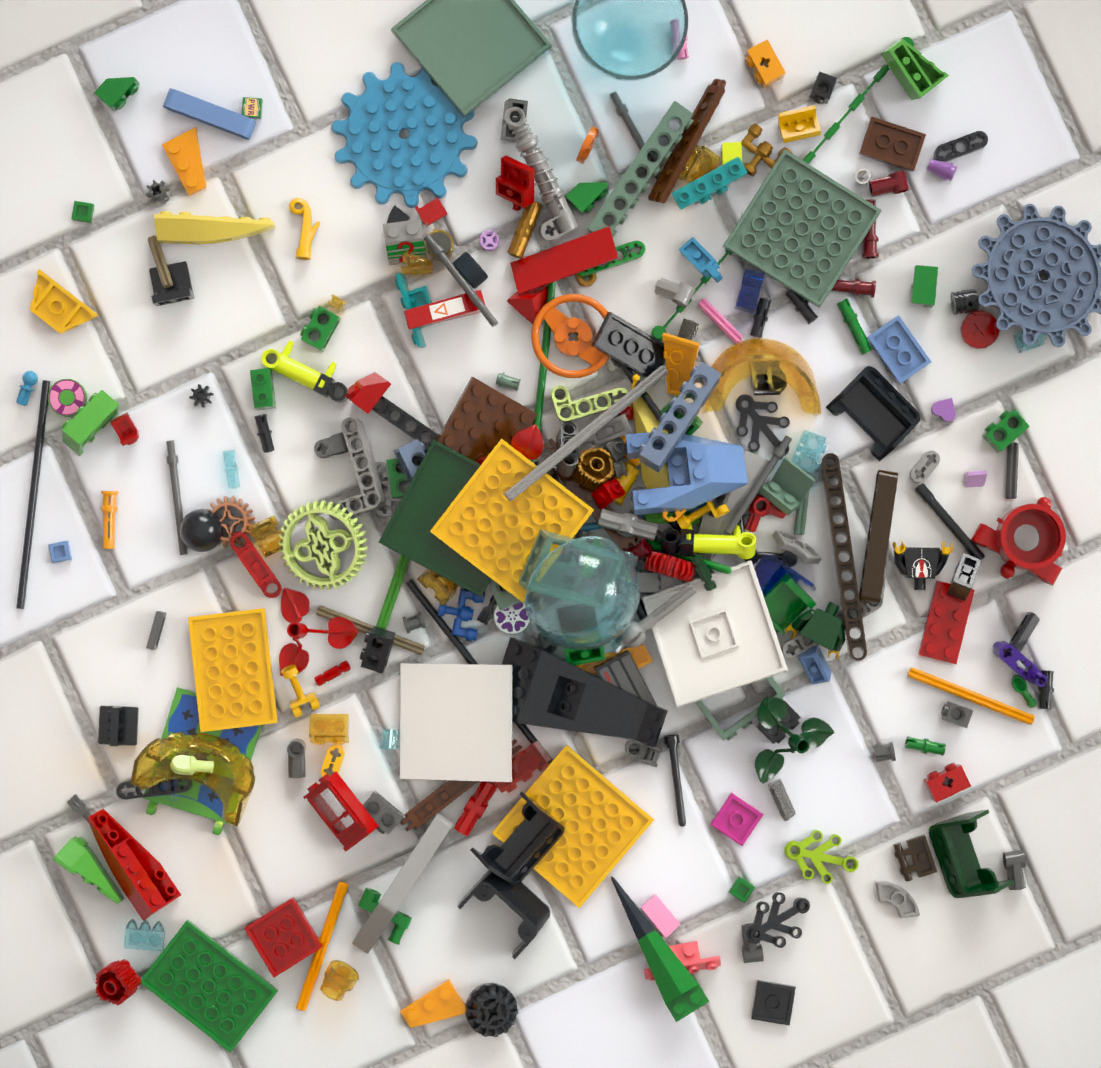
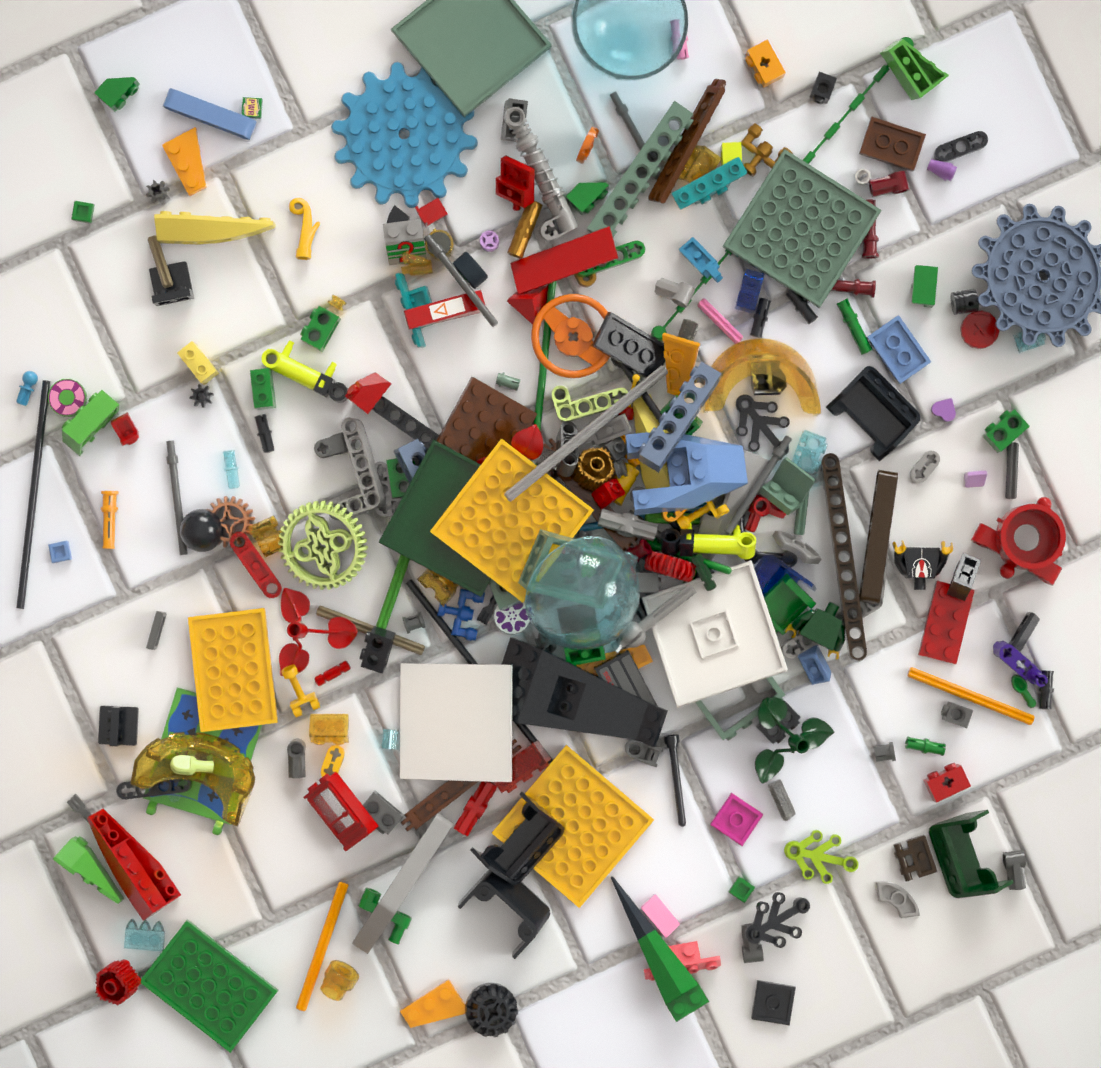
yellow wing [30,269,98,334] -> none
red plate [244,897,324,978] -> none
yellow bracket [778,106,821,143] -> none
black piece [915,483,985,560] -> none
none -> light yellow brick [177,341,219,385]

